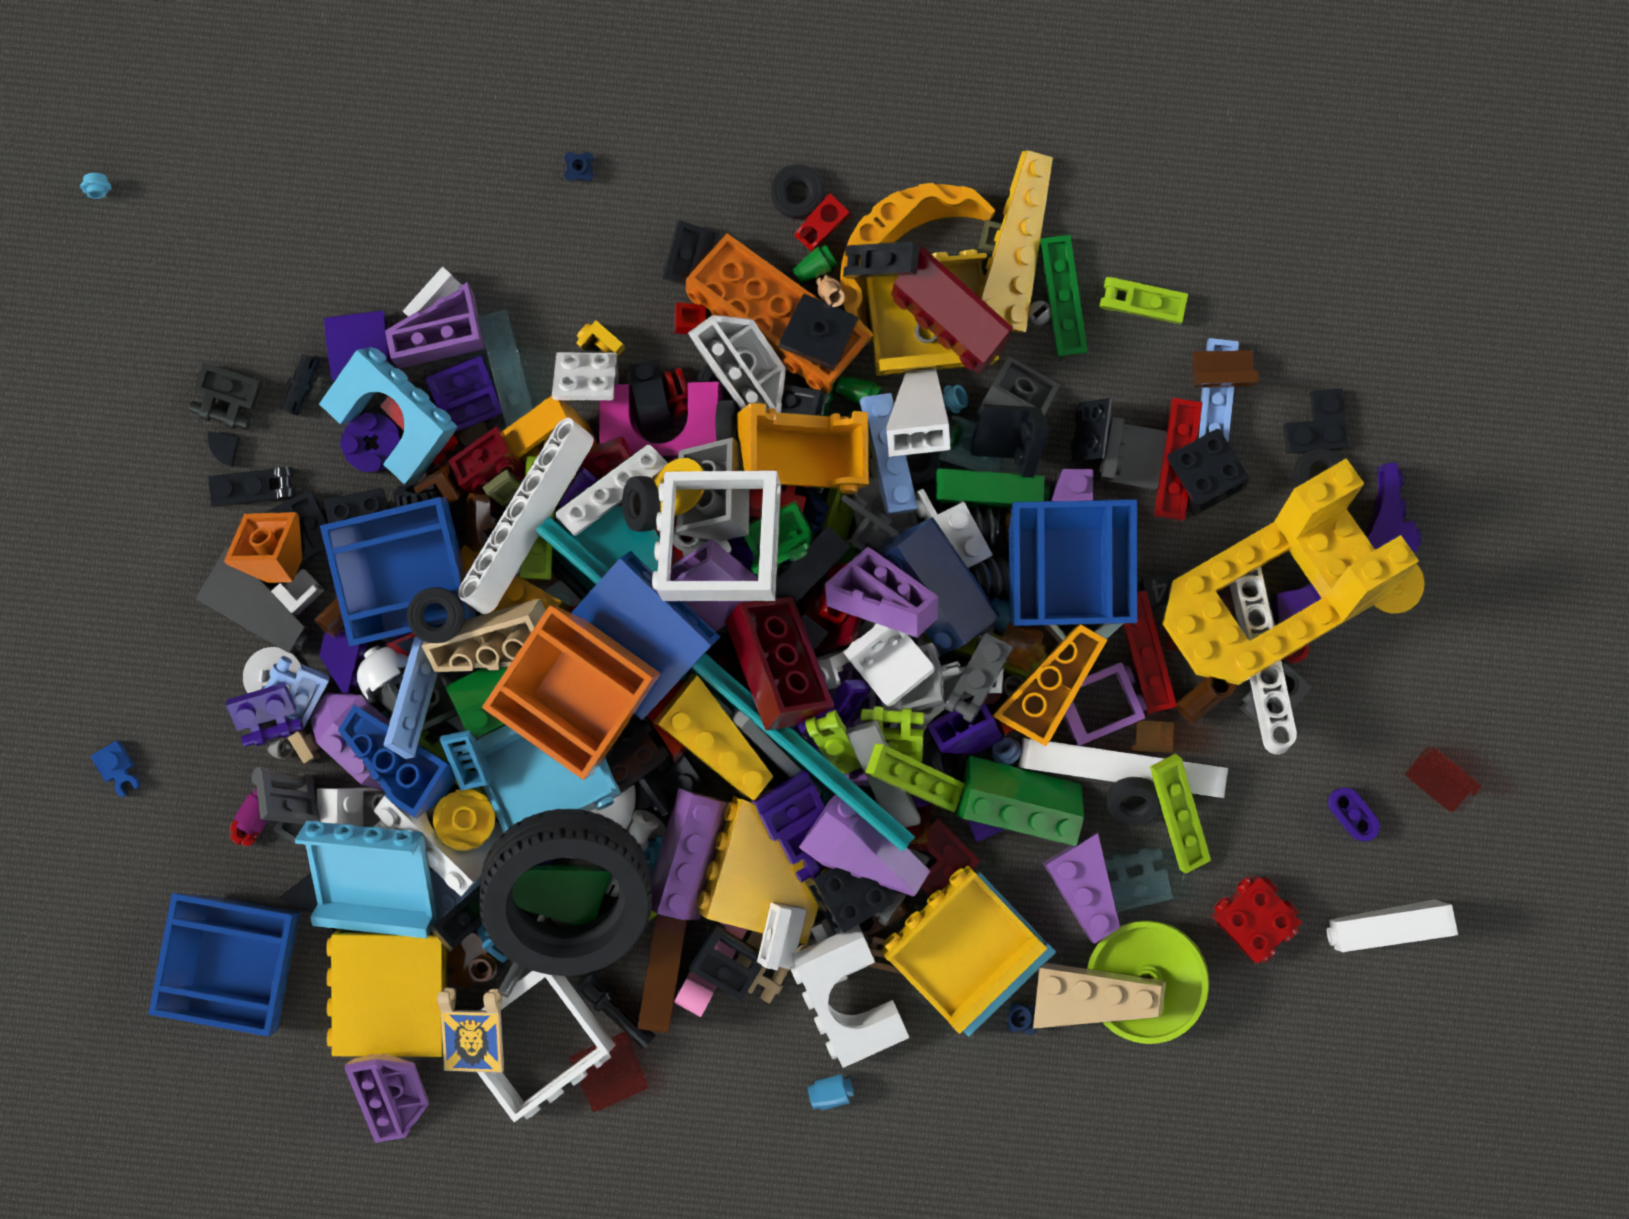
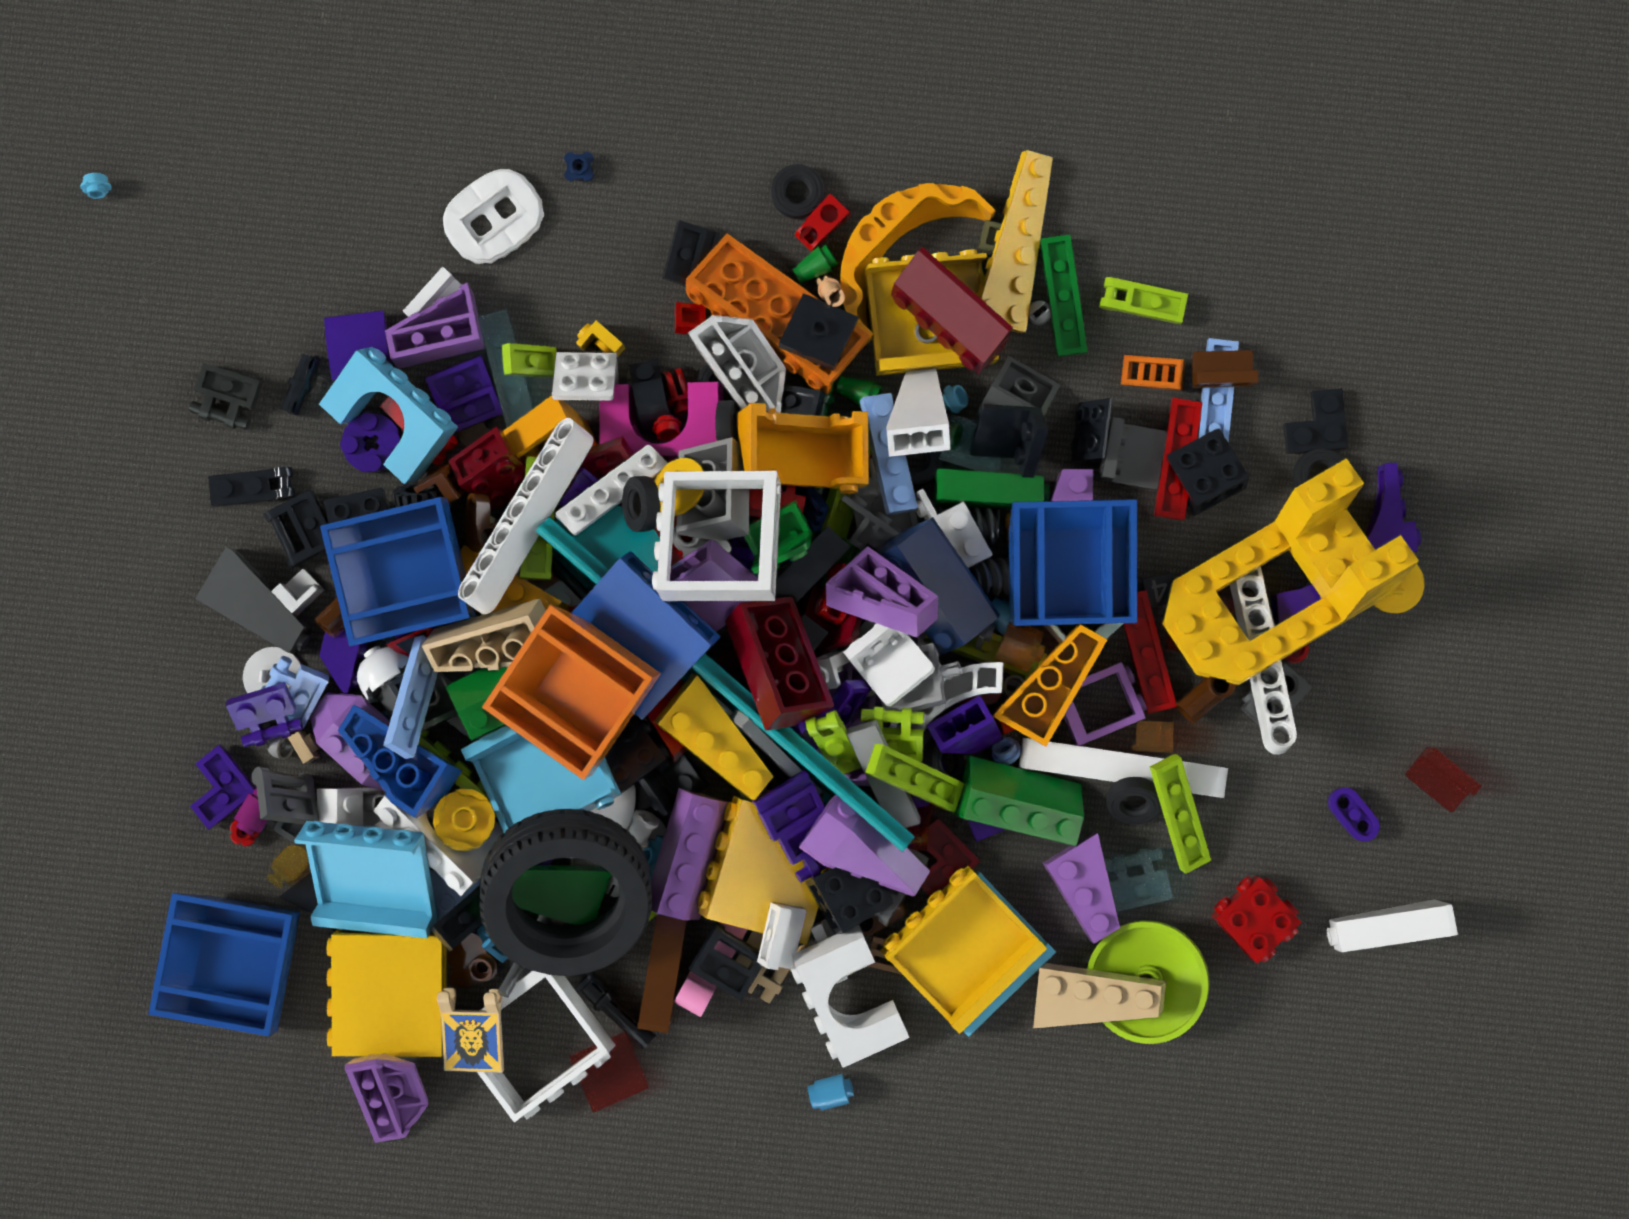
blue plate [90,740,141,797] -> none
black tile [208,431,240,467] -> none
orange slope [224,512,303,583] -> none
black tyre [407,587,465,643] -> none
dark azure slope [440,730,493,791] -> none
olive tile [483,469,523,506] -> none
black plate [843,241,920,279] -> none
dark grey plate [944,633,1013,723] -> none
dark blue plate [1007,1003,1037,1035] -> none
none -> dark purple plate [190,745,256,830]
none -> clear yellow arm [266,845,309,889]
none -> white piece [443,169,544,264]
none -> lime plate [502,343,557,378]
none -> red plate [652,415,682,441]
none -> orange slope [1121,355,1186,391]

